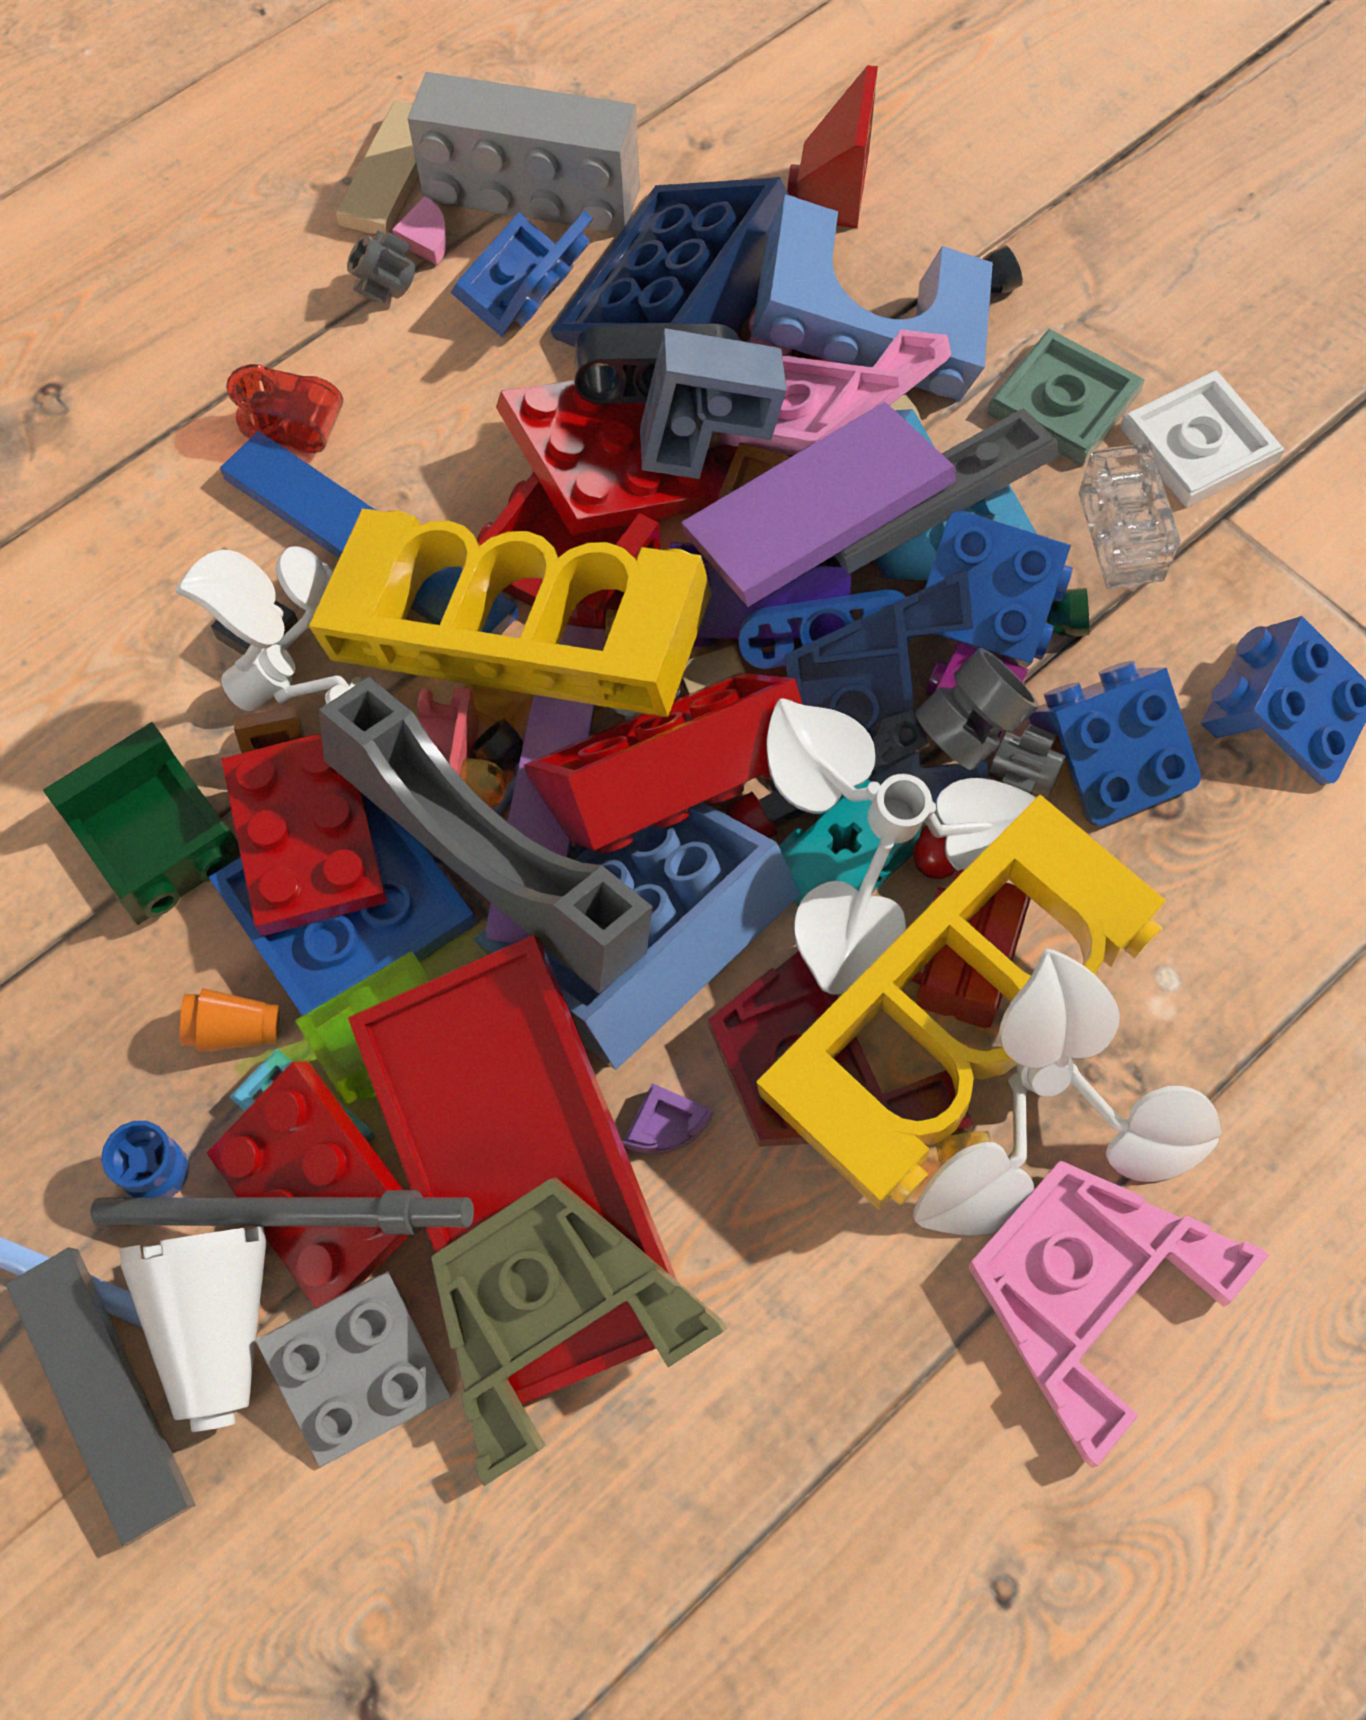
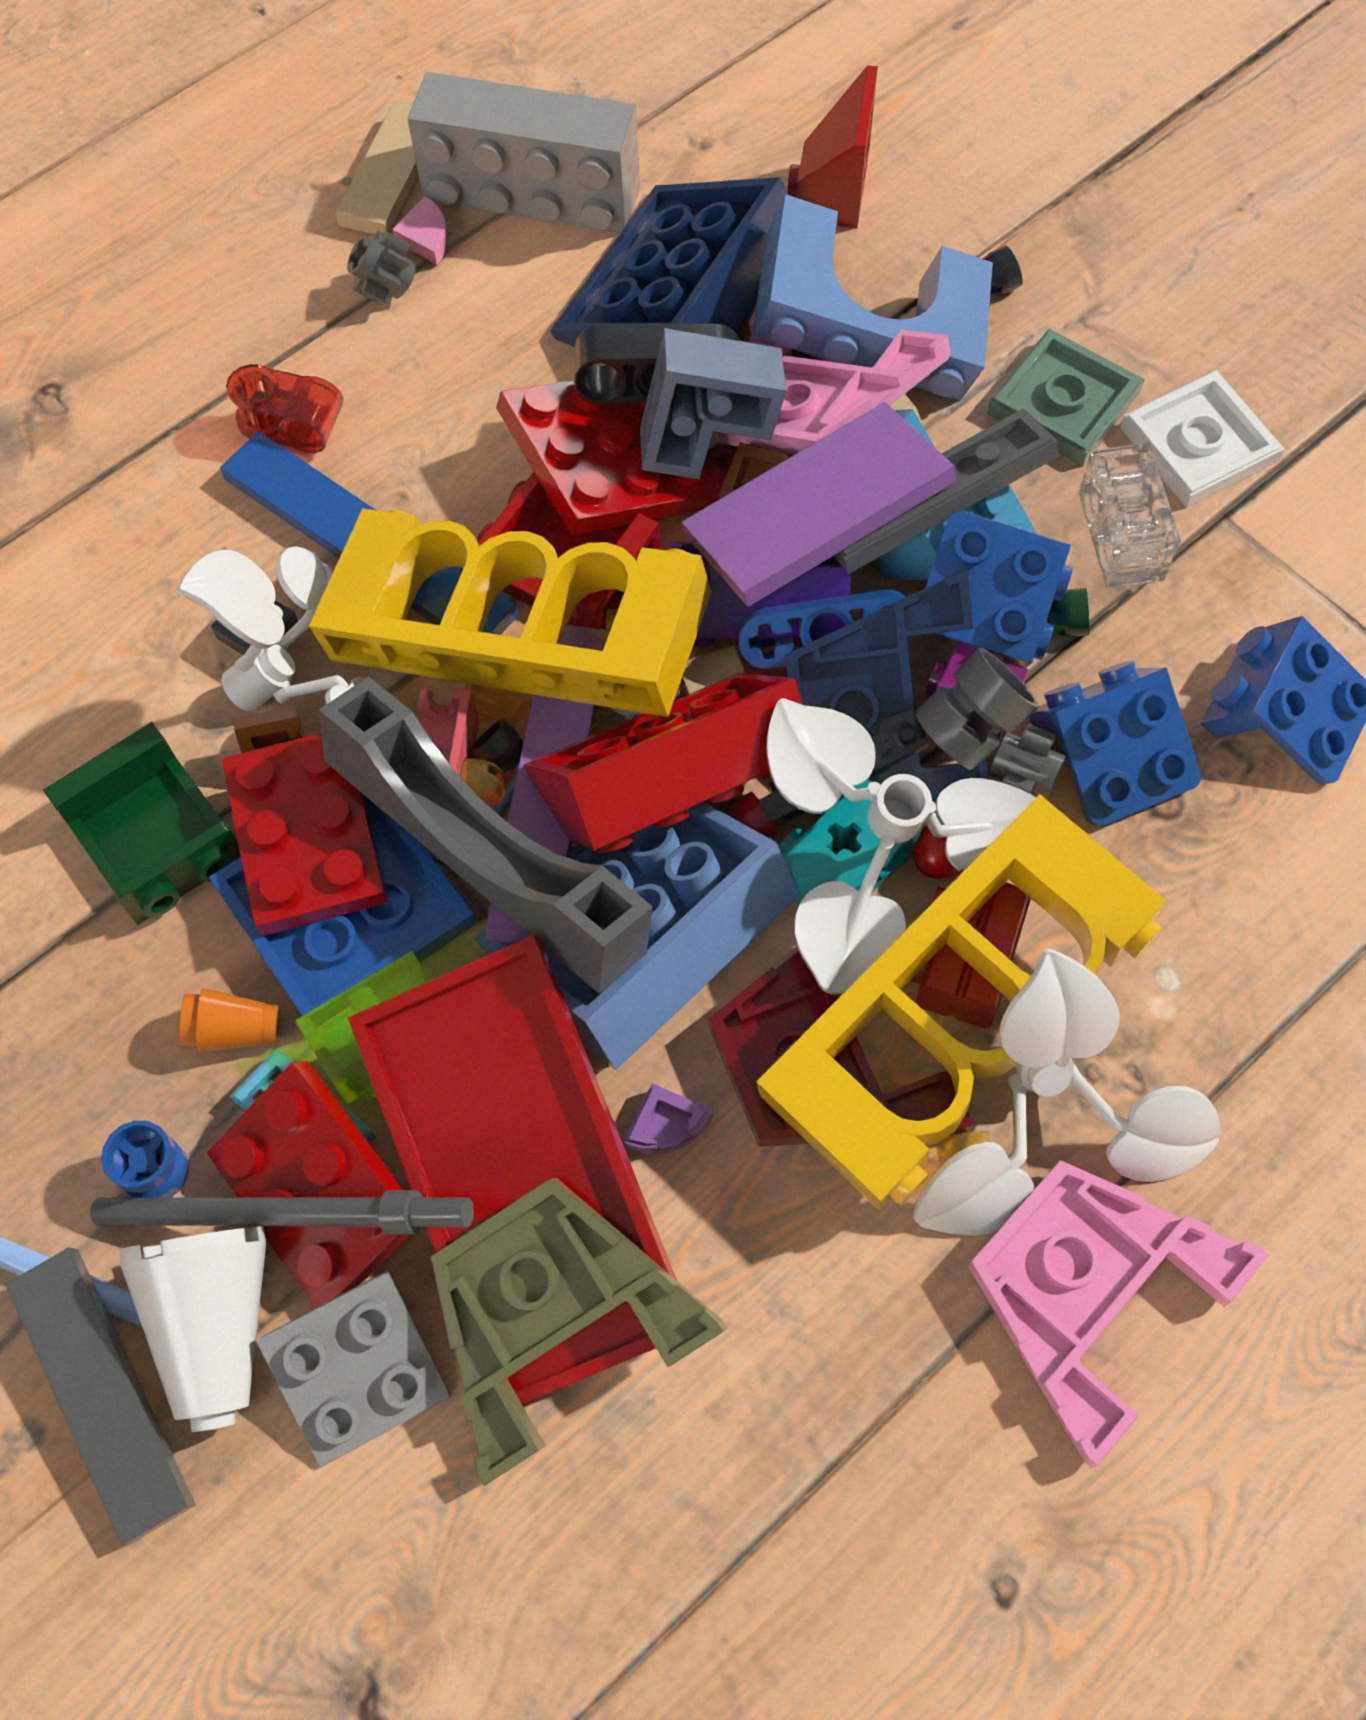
blue bracket [451,211,593,337] -> none

